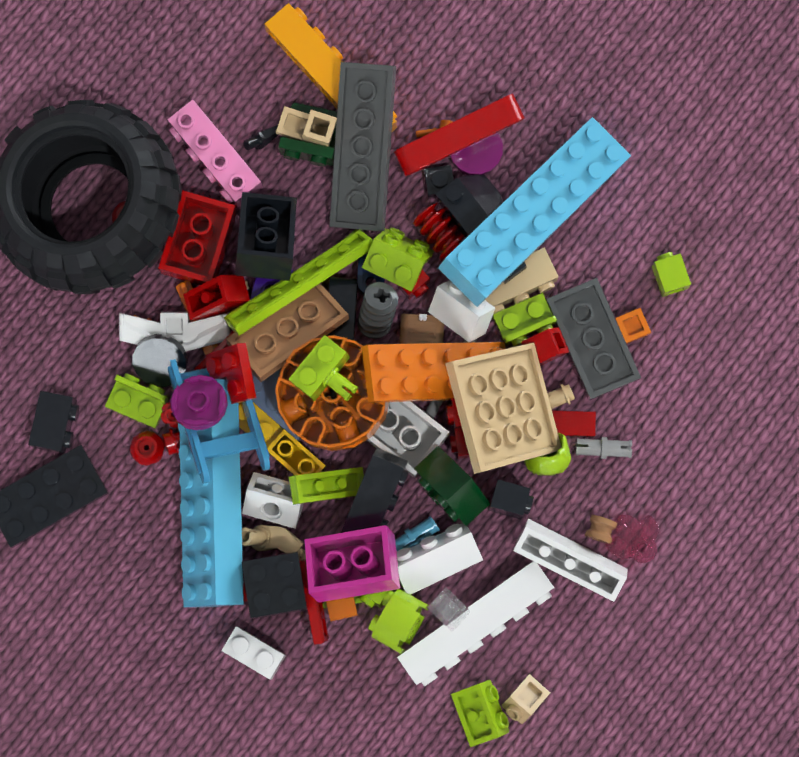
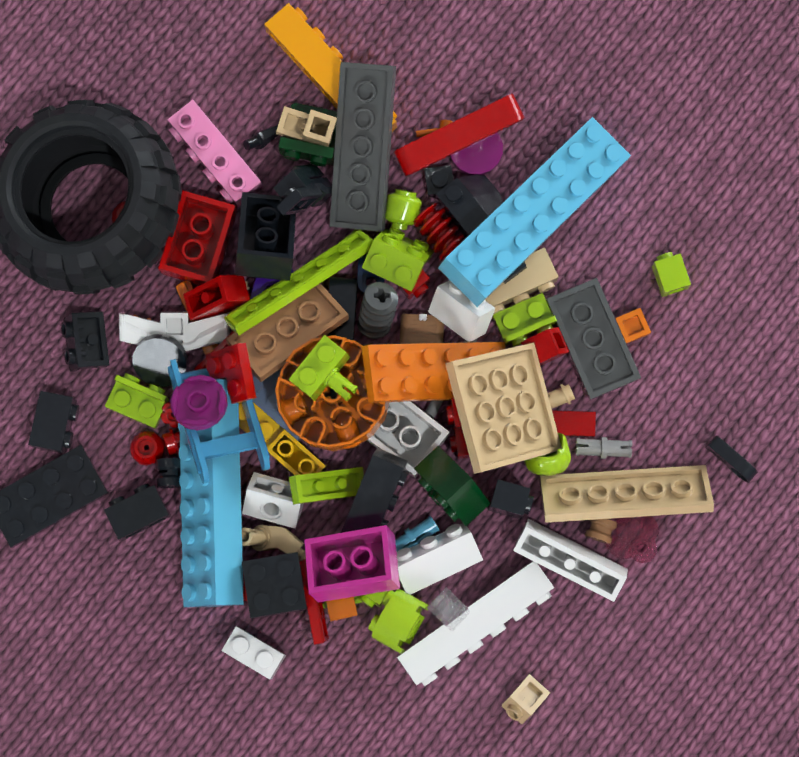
lime bracket [451,680,509,747] -> none
none -> black bracket [61,311,110,372]
none -> black brick [104,483,172,541]
none -> black wheel [156,458,181,488]
none -> black plate [273,164,332,216]
none -> lime head [385,189,422,230]
none -> tan plate [540,465,714,523]
none -> black piece [705,435,758,483]

